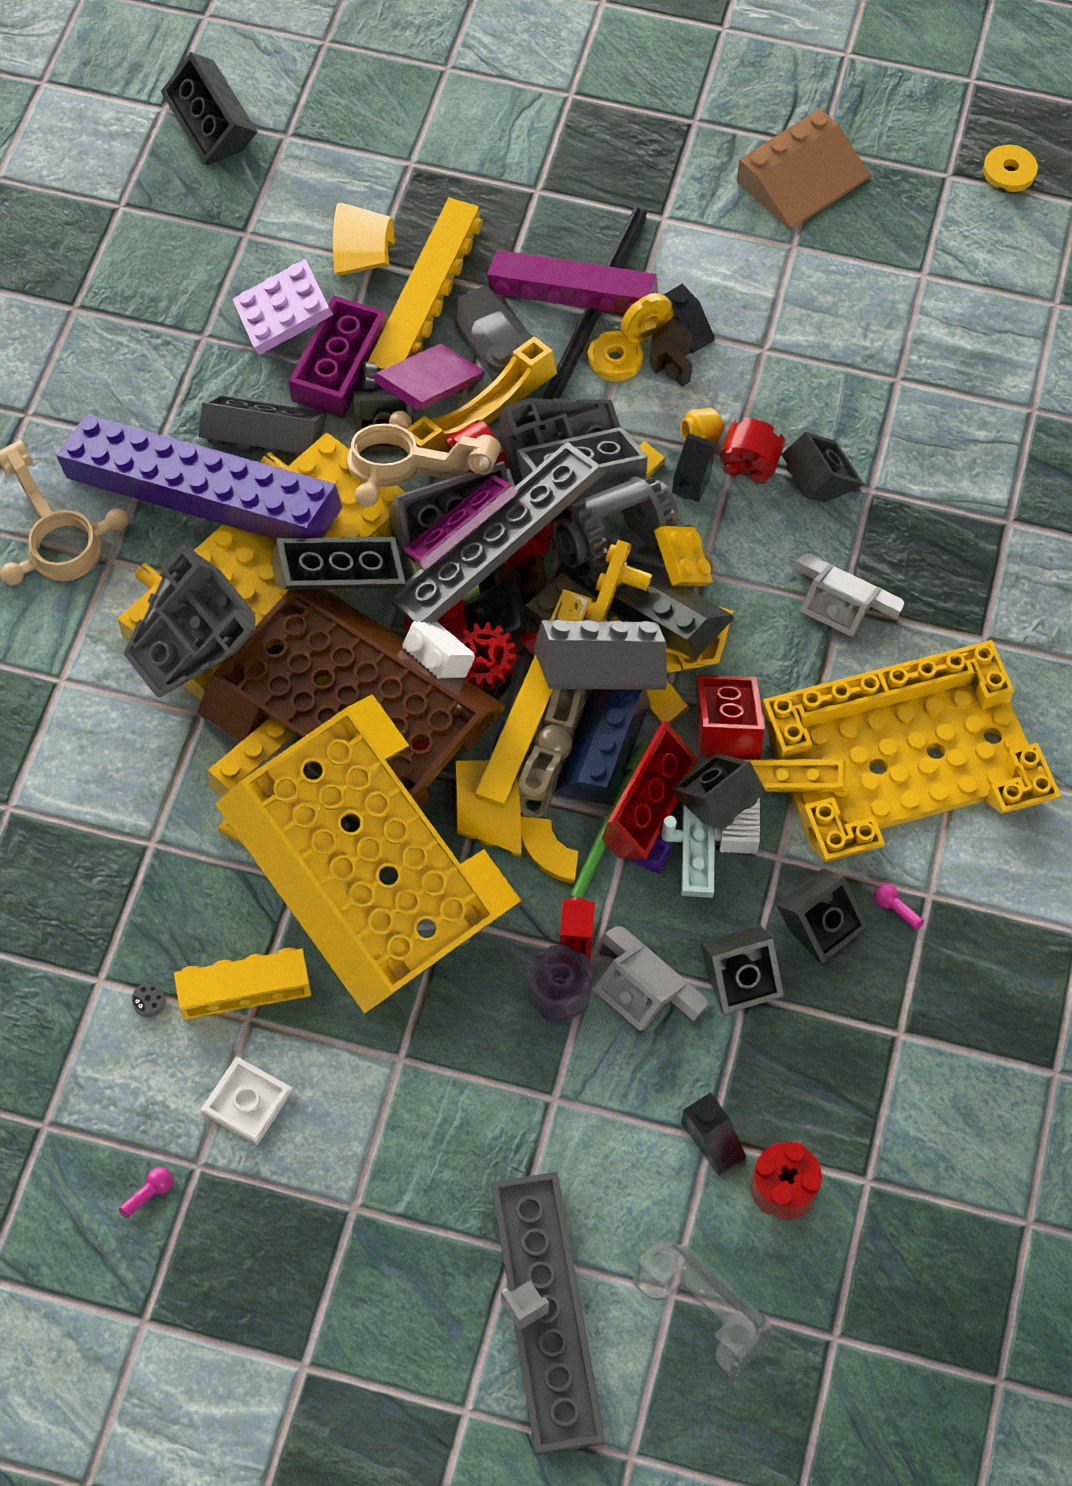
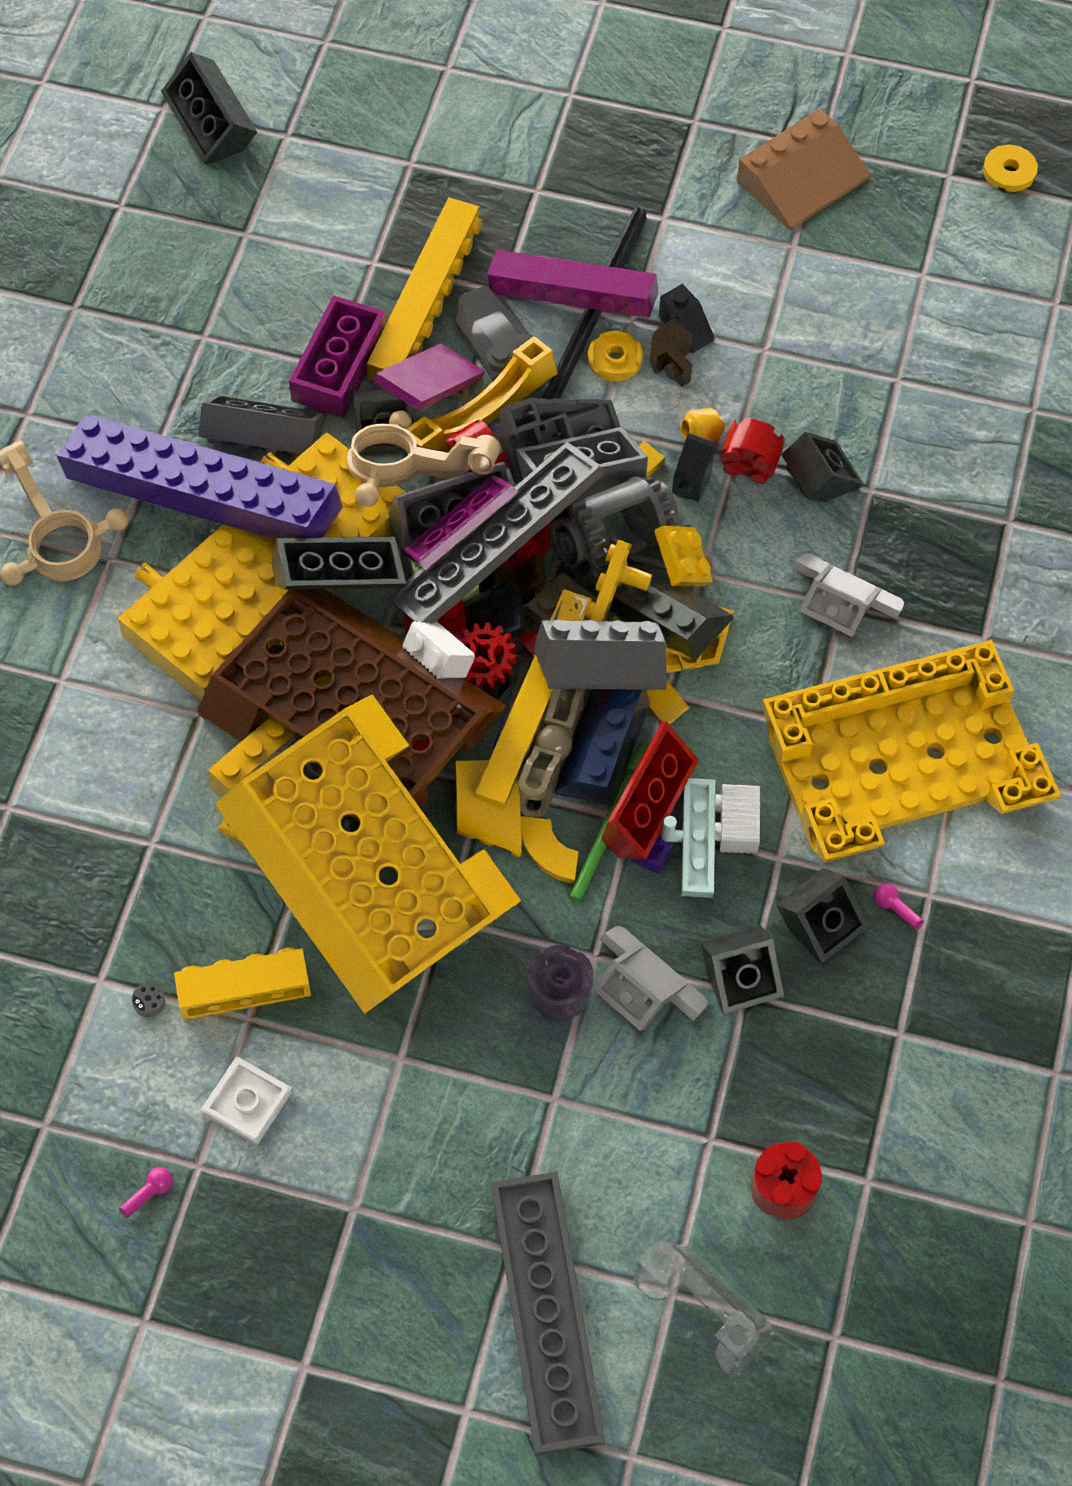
dark grey wedge [123,545,256,698] -> none
plate [233,259,333,355] -> none
yellow slope [333,203,395,276] -> none
dark grey tile [361,362,377,391] -> none
light grey panel [501,1280,549,1331] -> none
red brick [559,897,595,963] -> none
yellow tile [621,293,674,344] -> none
pearl dark grey slope [671,753,766,829] -> none
black slope [681,1092,746,1176] -> none
red slope [696,675,765,760] -> none
yellow tile [745,759,846,792] -> none

